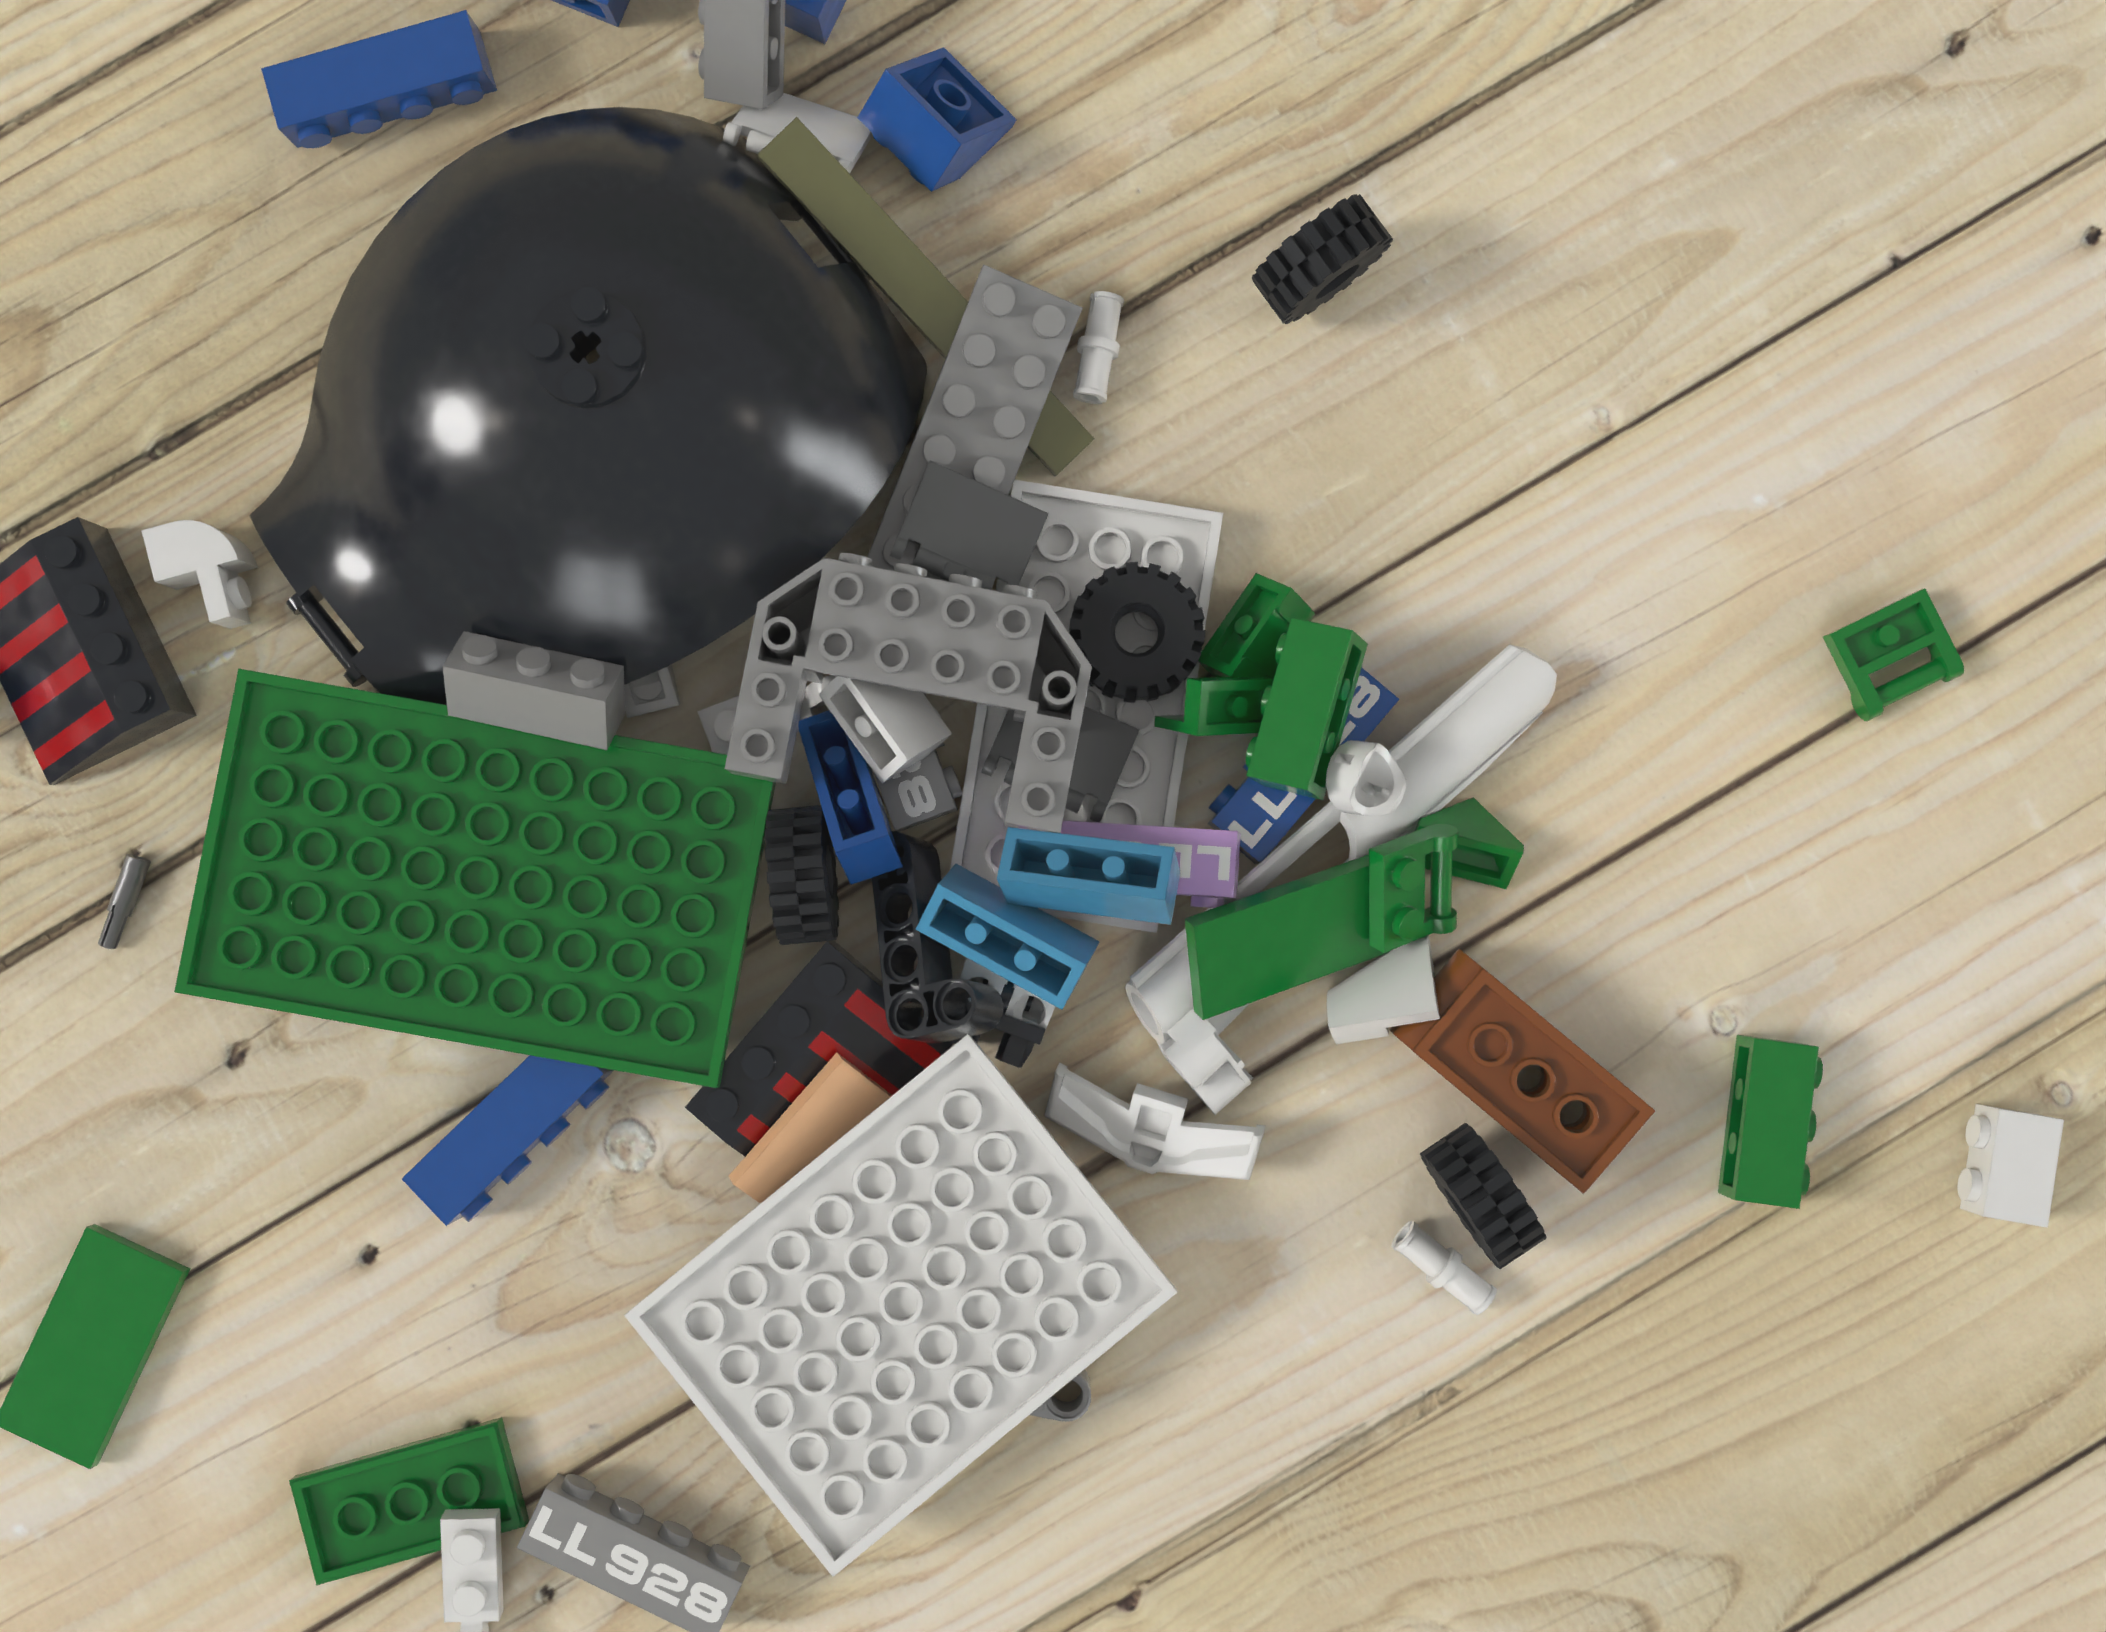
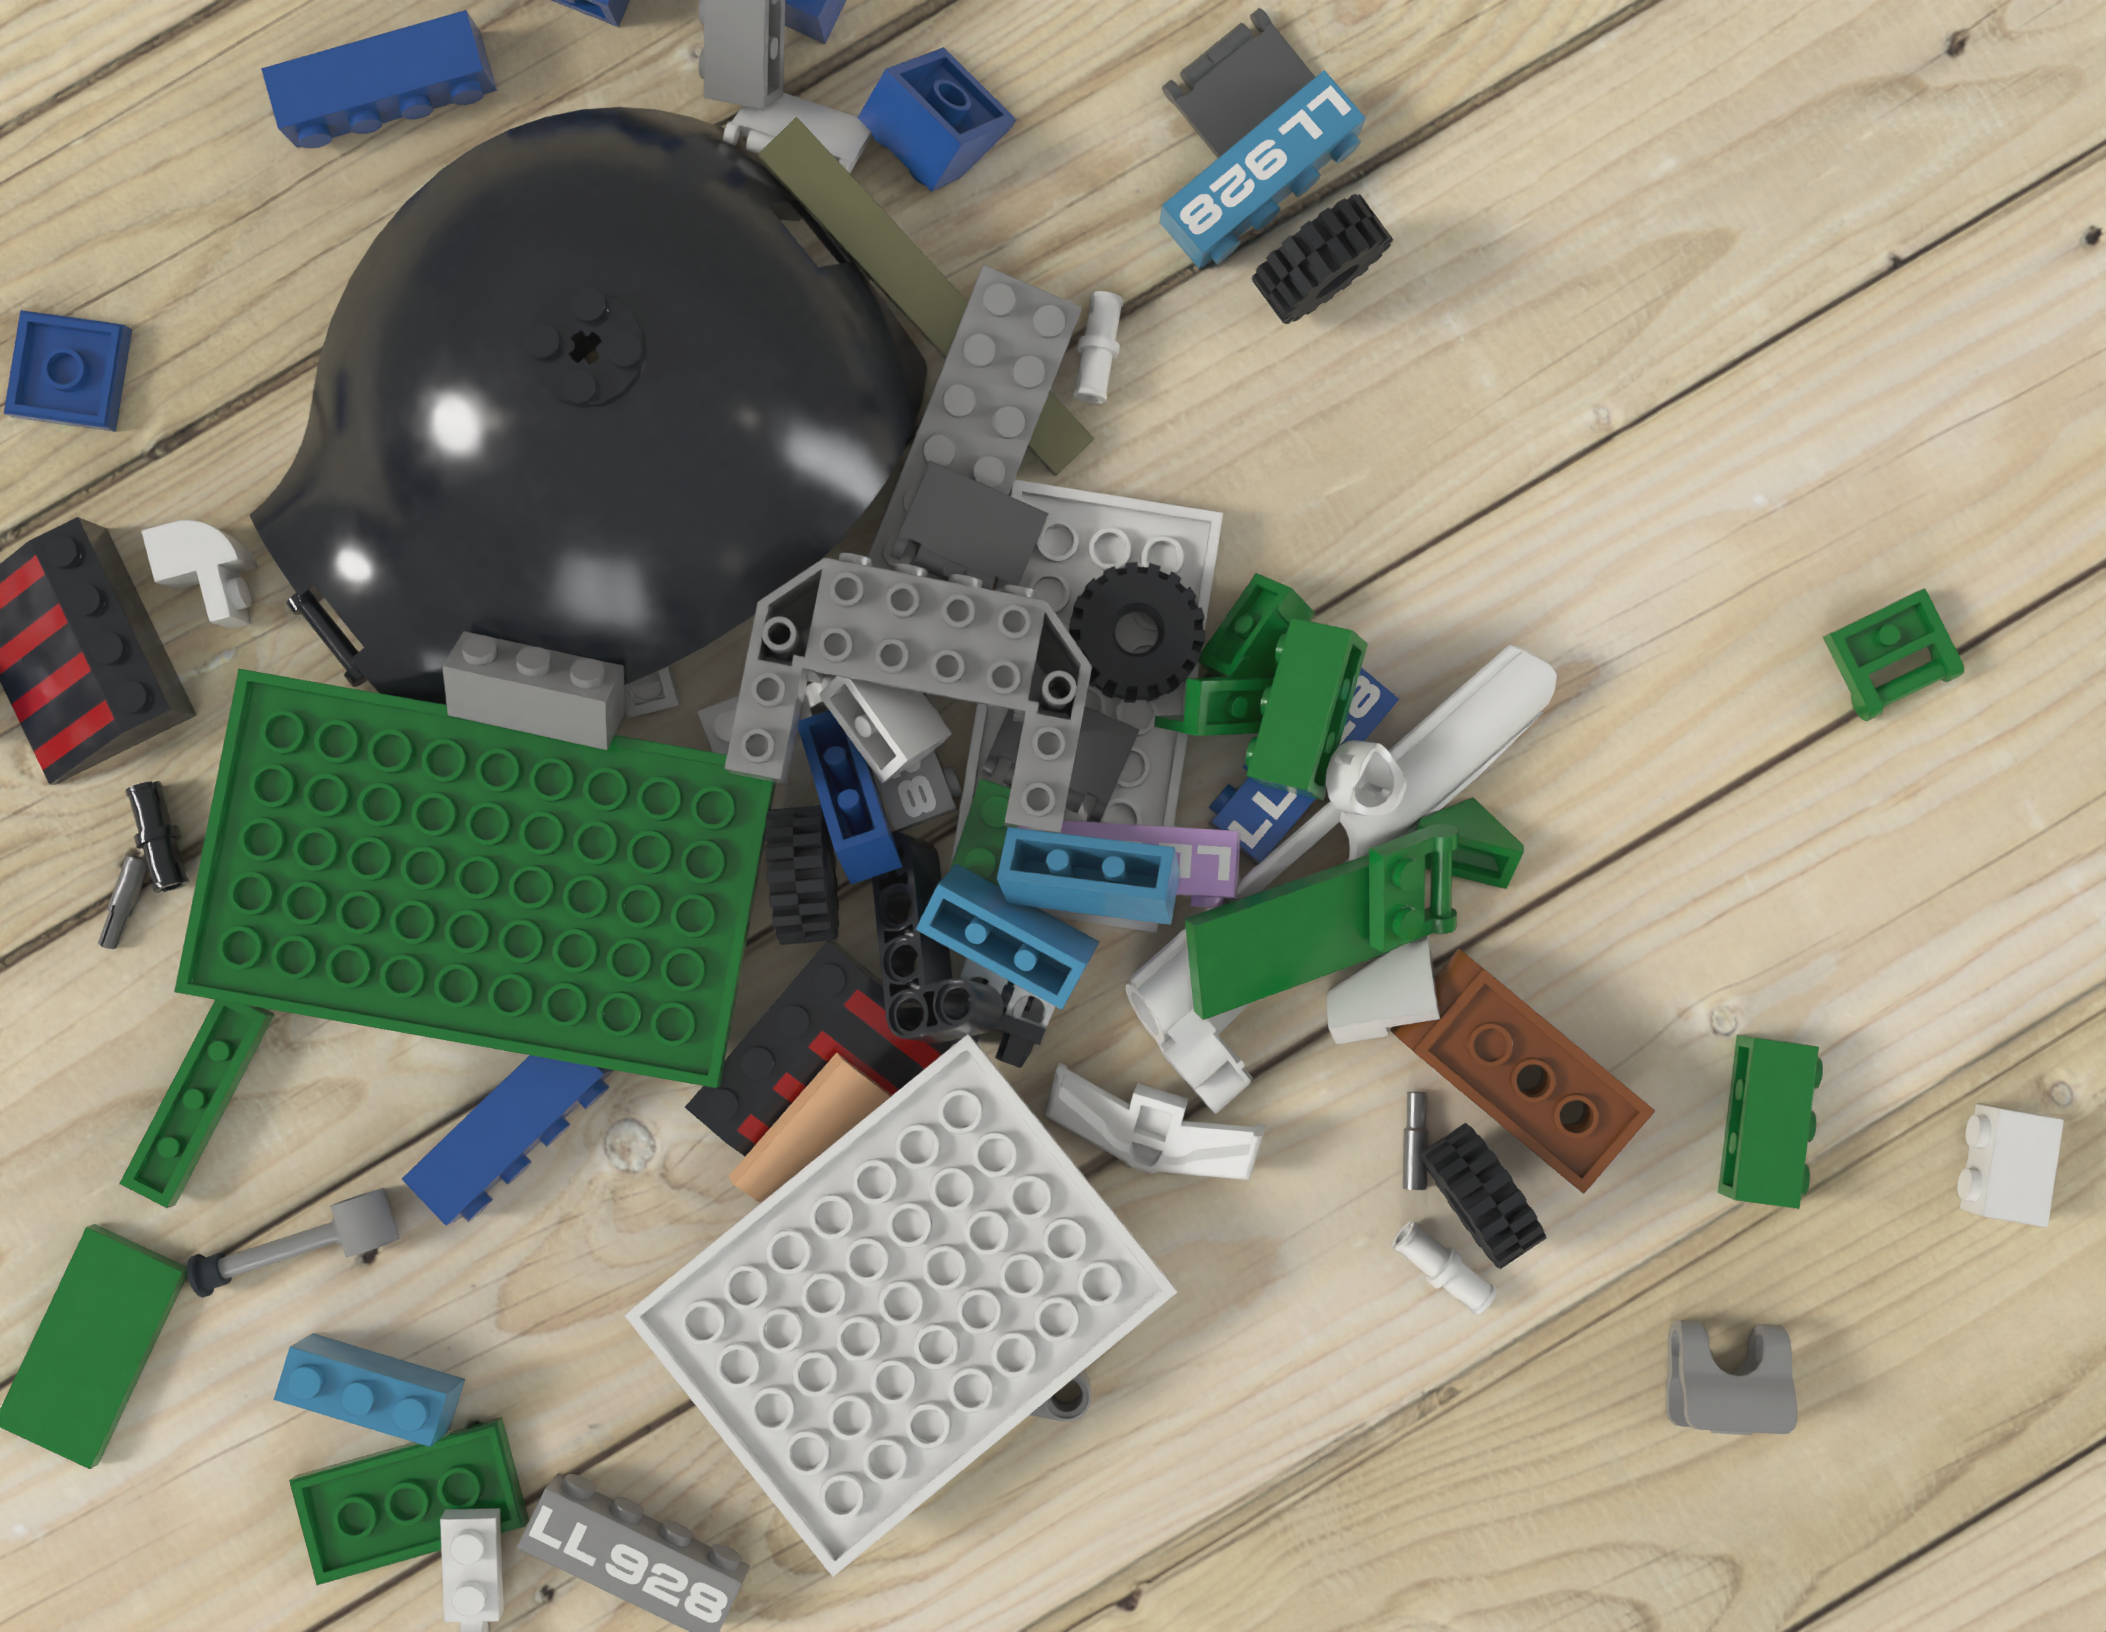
none -> blue tile [4,310,132,432]
none -> green plate [119,1000,275,1208]
none -> black pin [125,781,190,893]
none -> light grey piece [187,1187,400,1298]
none -> dark azure brick [273,1333,465,1447]
none -> green plate [950,778,1011,887]
none -> dark azure brick [1159,70,1366,269]
none -> dark grey piece [1162,8,1315,158]
none -> flat silver pin [1403,1092,1428,1190]
none -> light grey piece [1666,1320,1797,1435]

